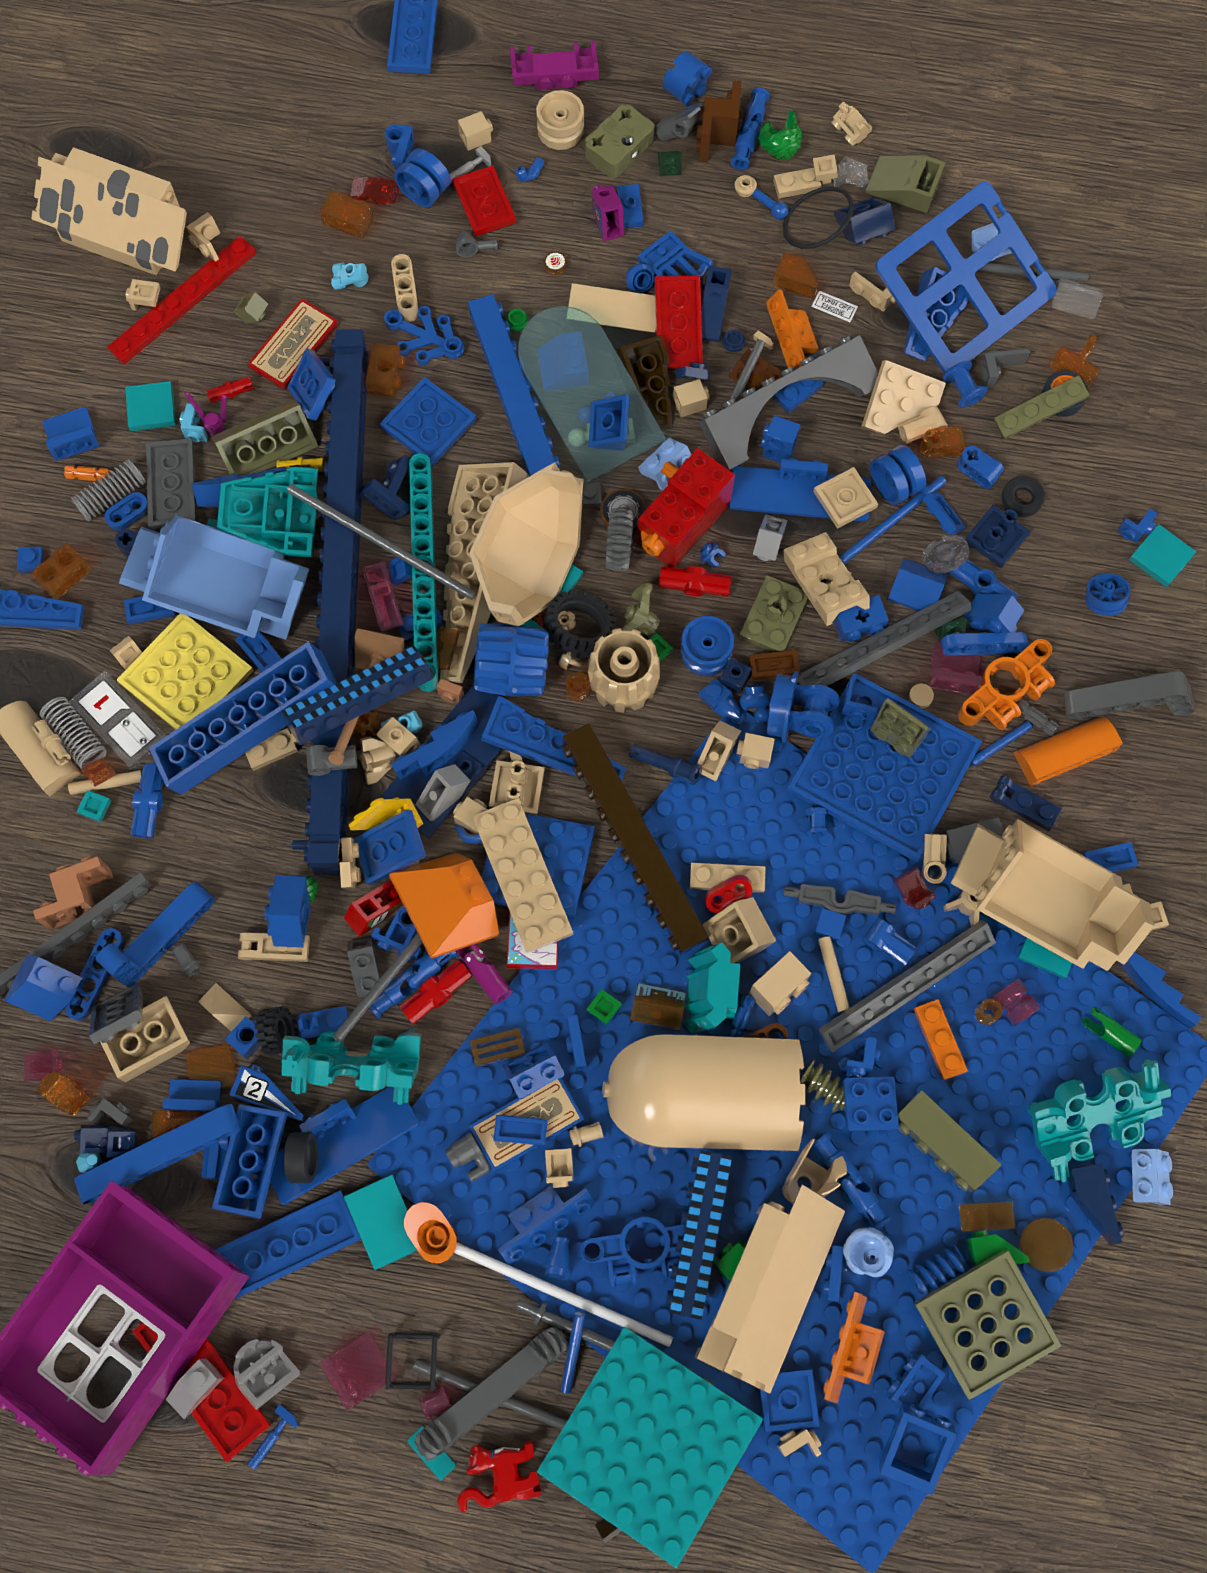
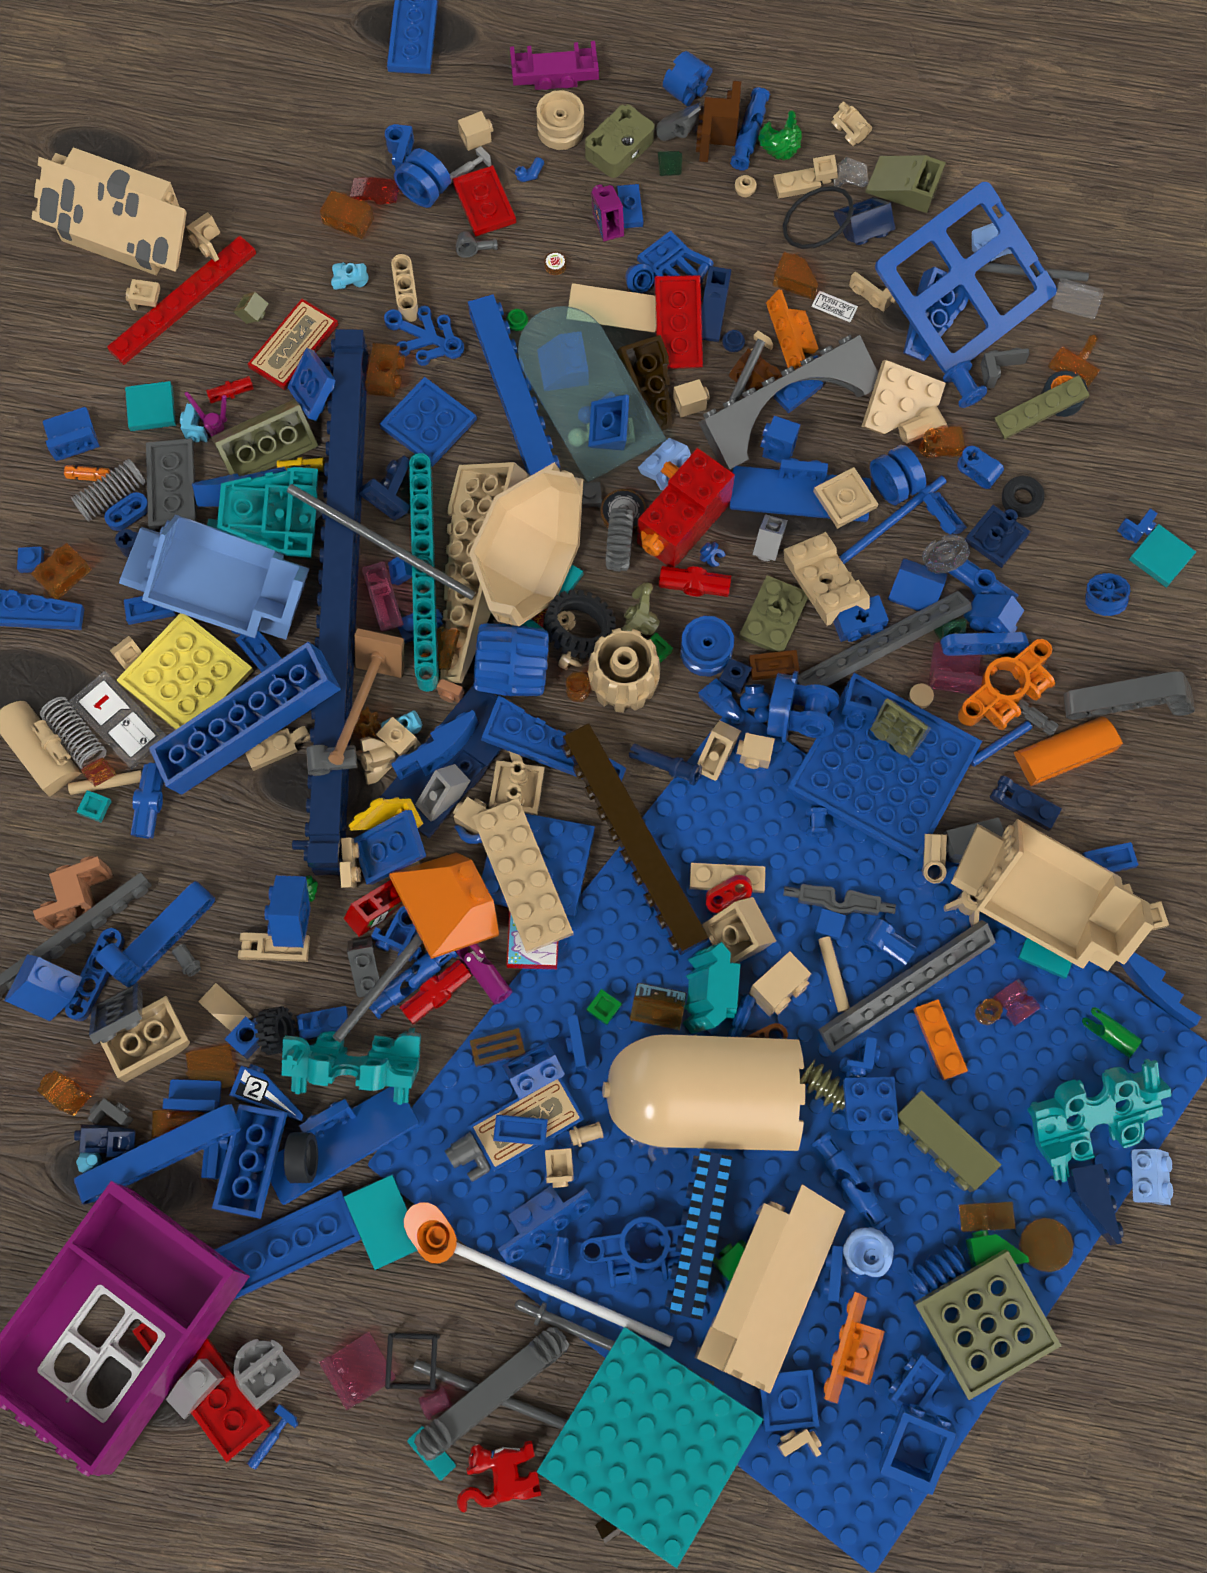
clear pink bracket [24,1049,62,1082] -> none
dark blue brick [282,646,432,745] -> none
blue bar [560,1312,585,1394] -> none
dark blue piece [675,363,710,381] -> none
blue bar [752,189,789,220] -> none
tan piece [782,1139,847,1204] -> none
clear red bracket [893,867,936,909] -> none

